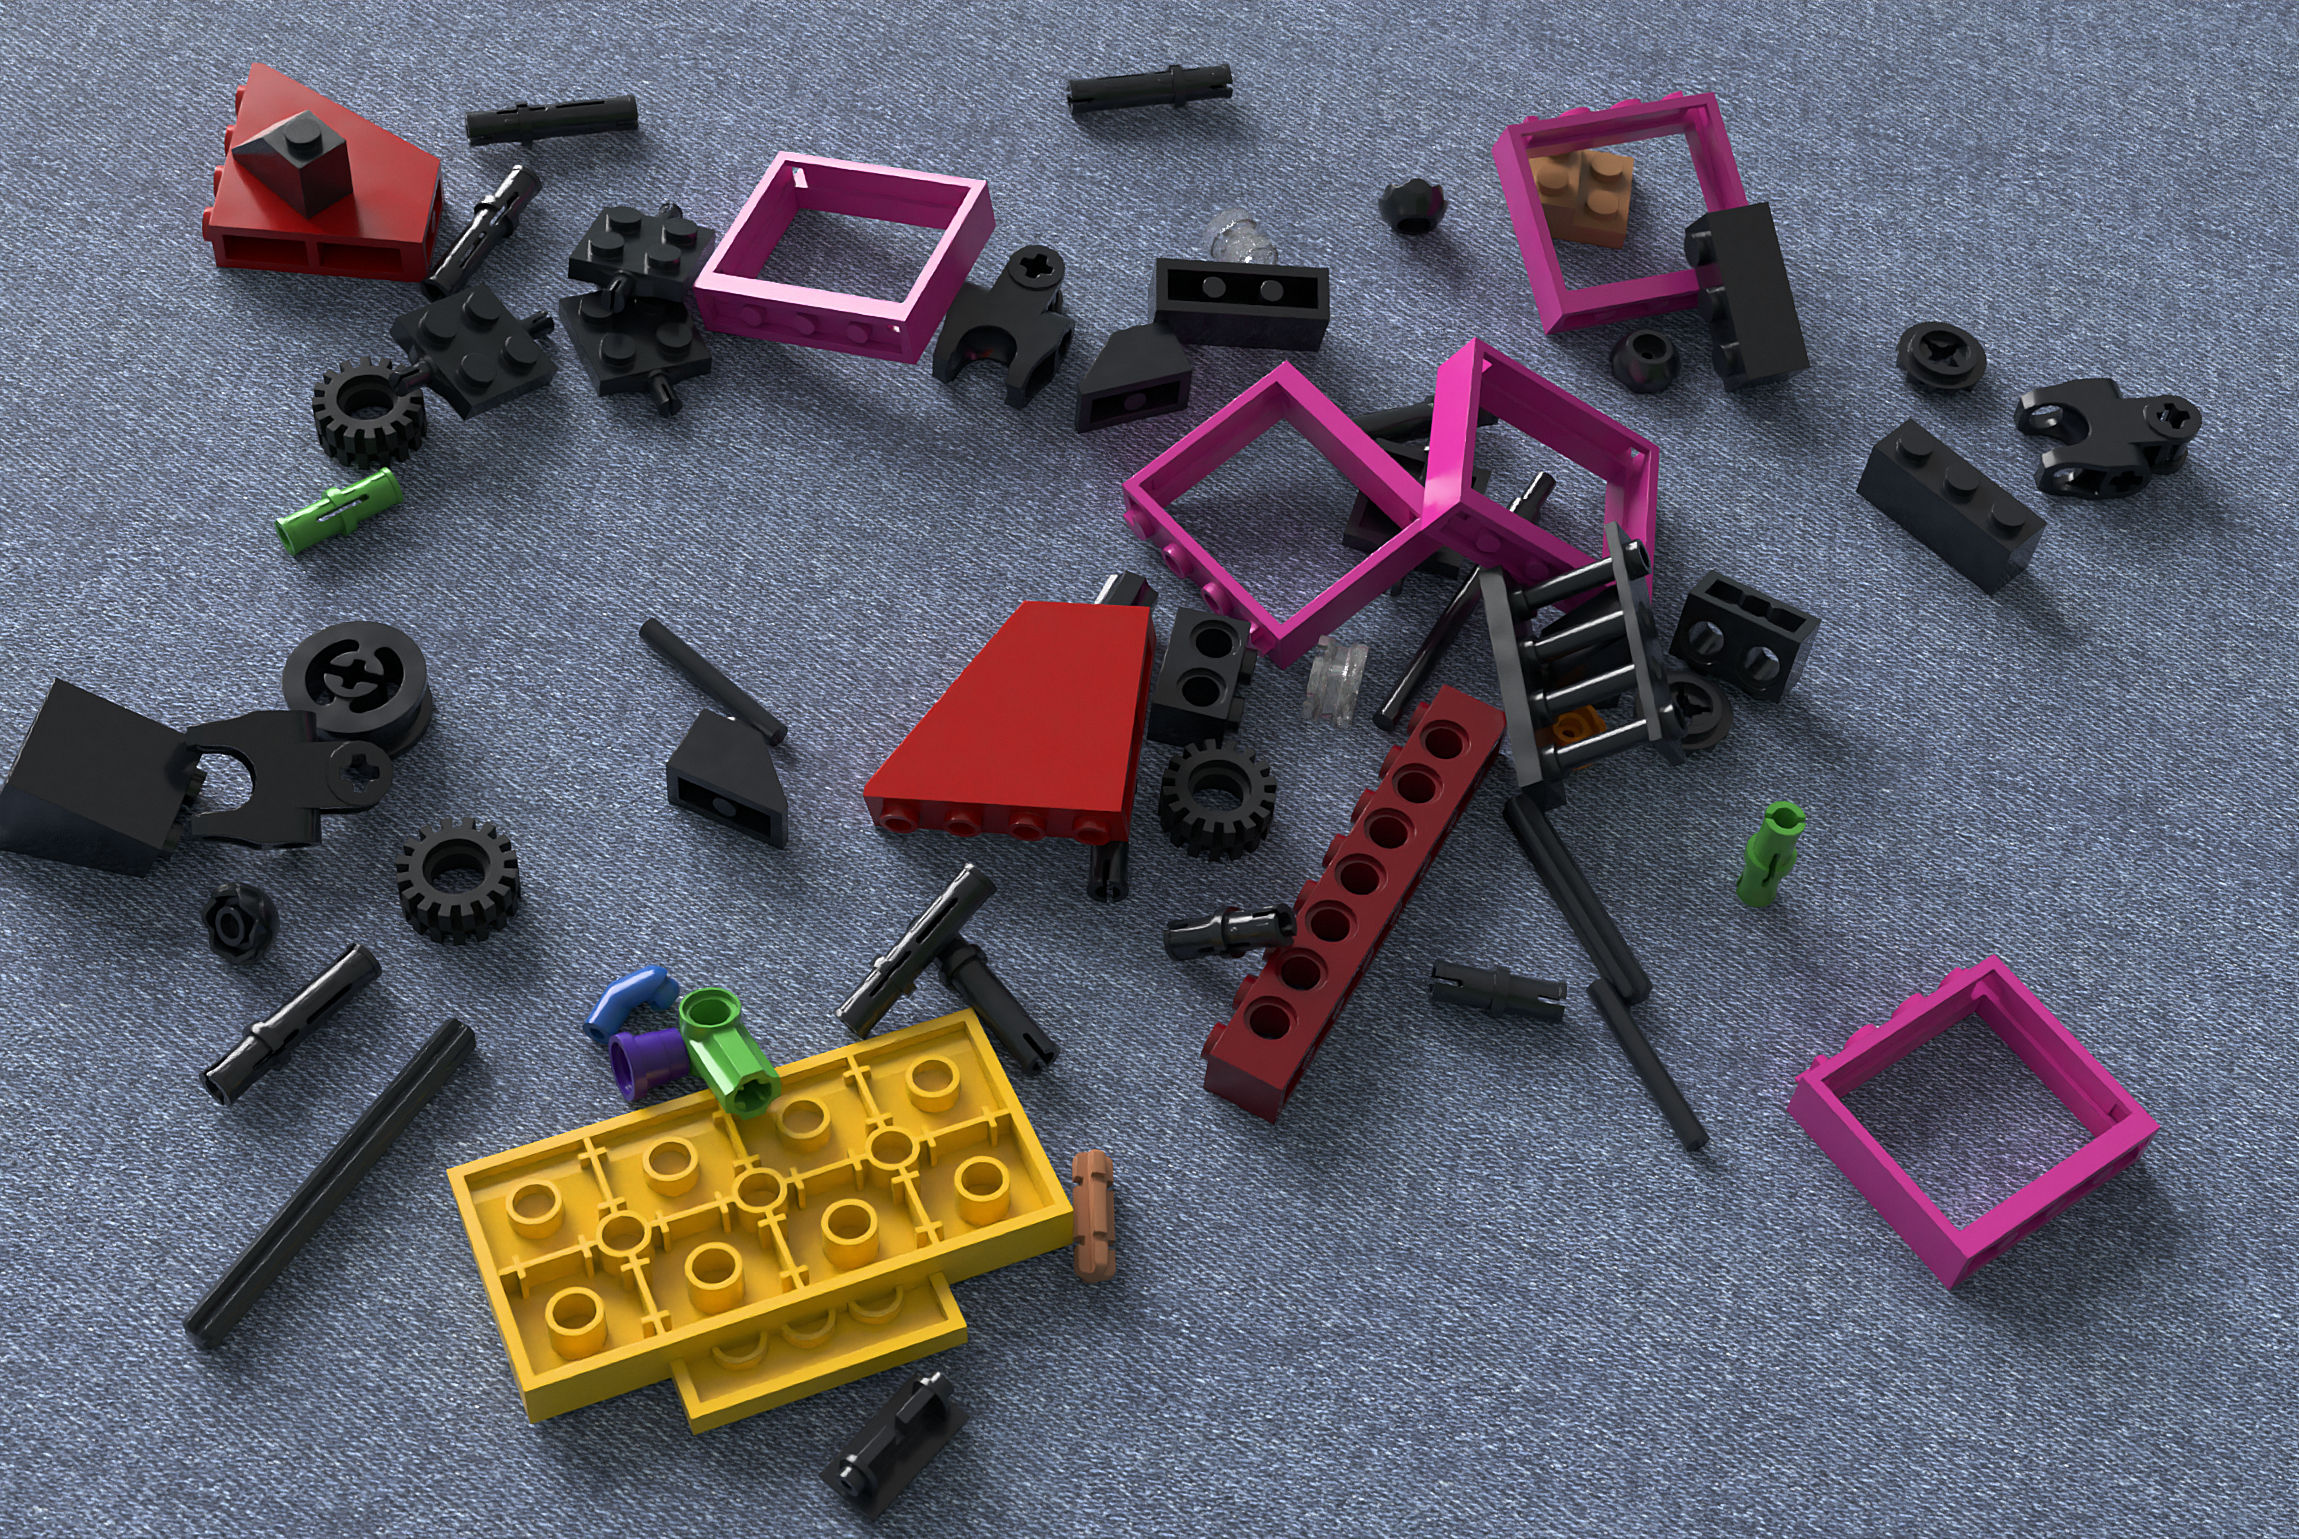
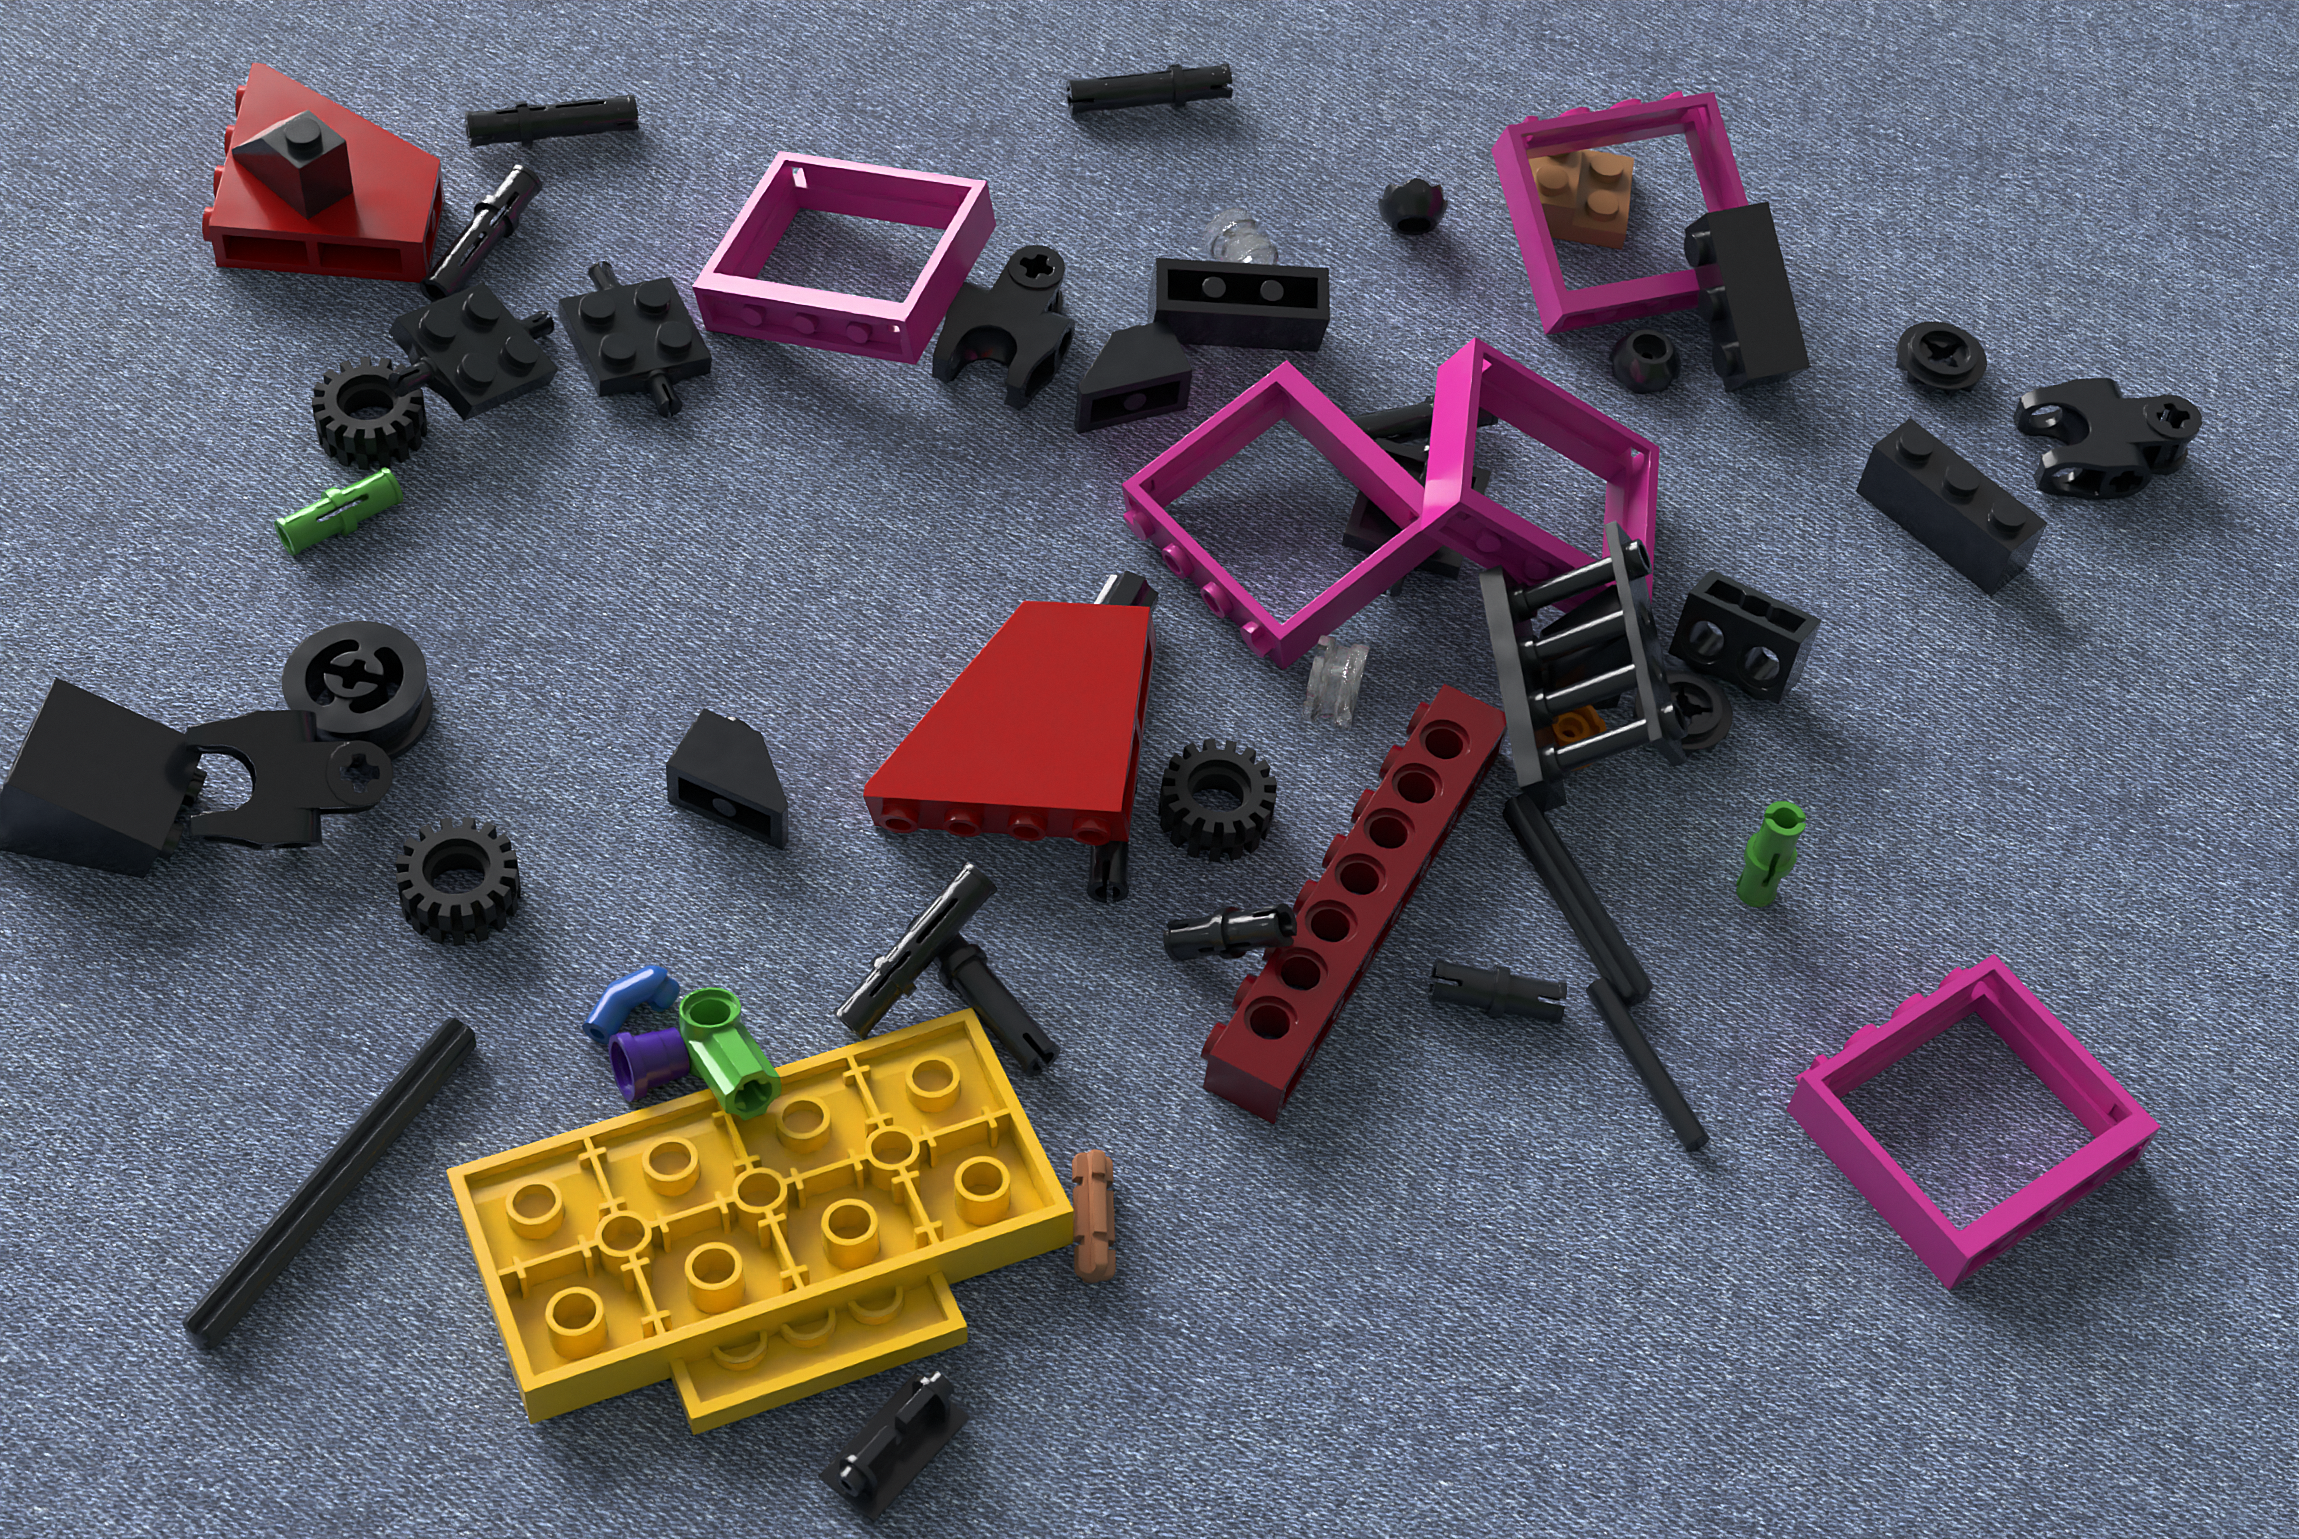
black pin [199,942,383,1107] -> none
black plate [201,881,280,966] -> none
black plate [568,202,716,313] -> none
black bar [639,618,788,747] -> none
black brick [1147,606,1258,752] -> none
black bar [1372,472,1556,732] -> none

